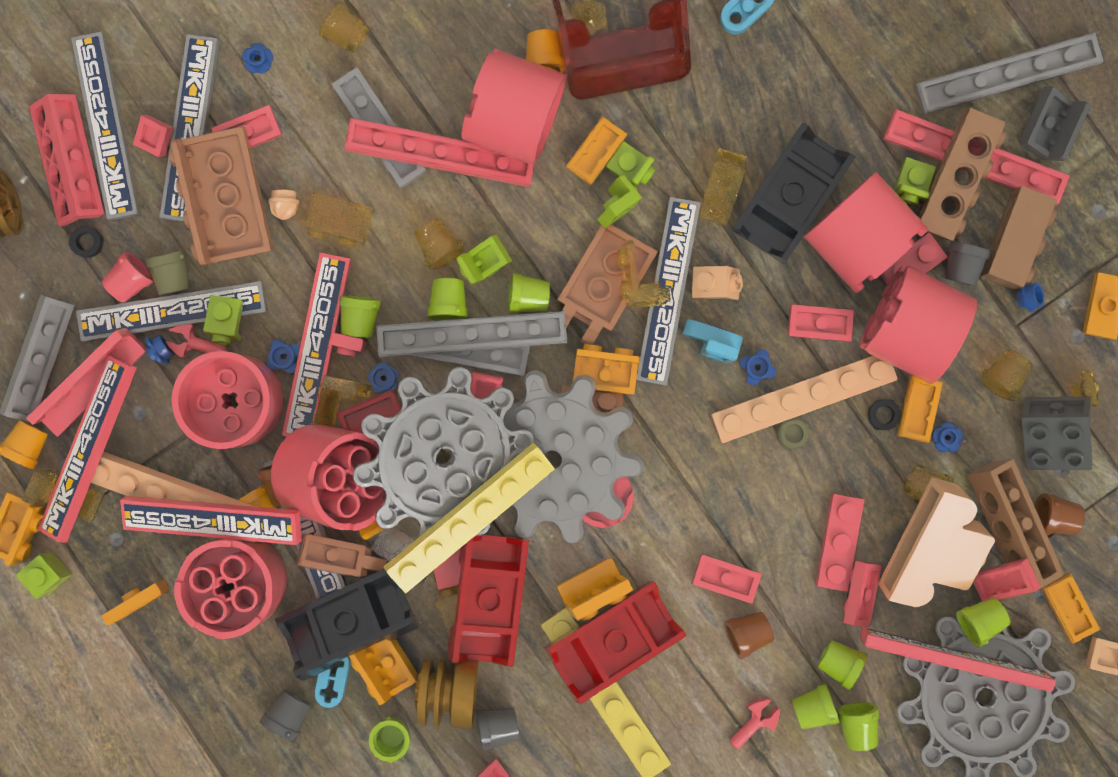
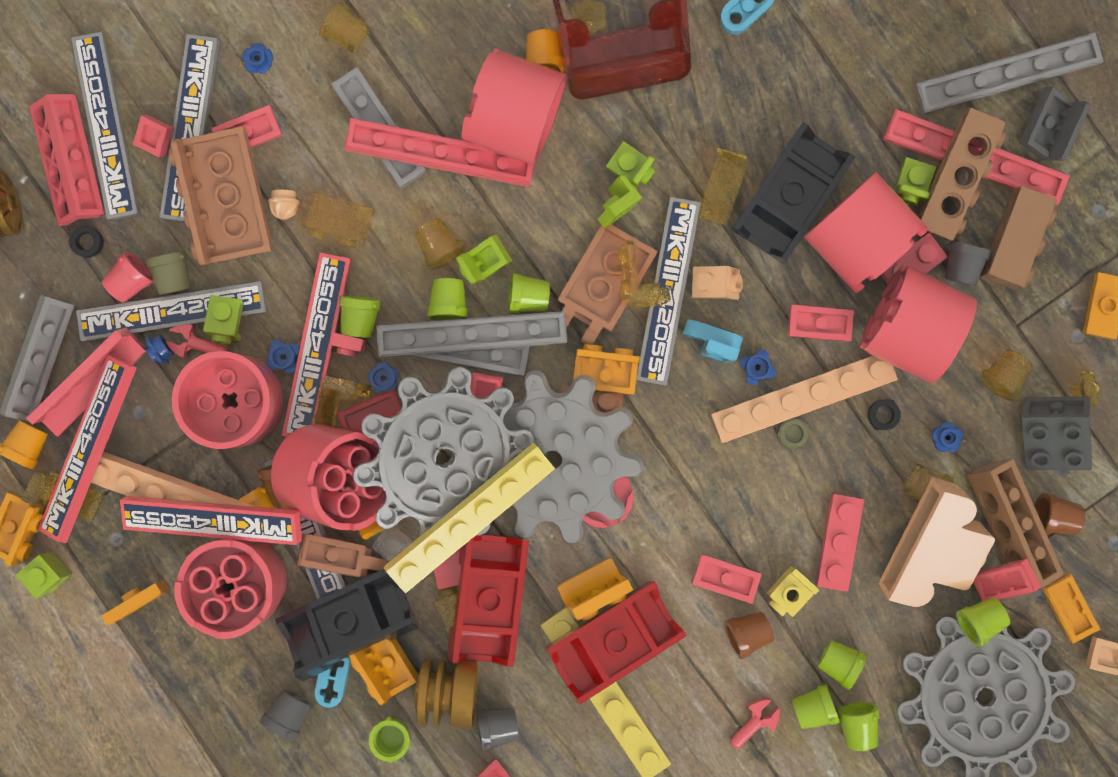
light orange plate [566,116,627,186] -> none
coral plate [843,561,882,627] -> none
coral tile [859,626,1056,692] -> none
light orange plate [896,375,943,443] -> none
blue plate [1017,283,1044,312] -> none
none -> light yellow brick [766,566,819,617]

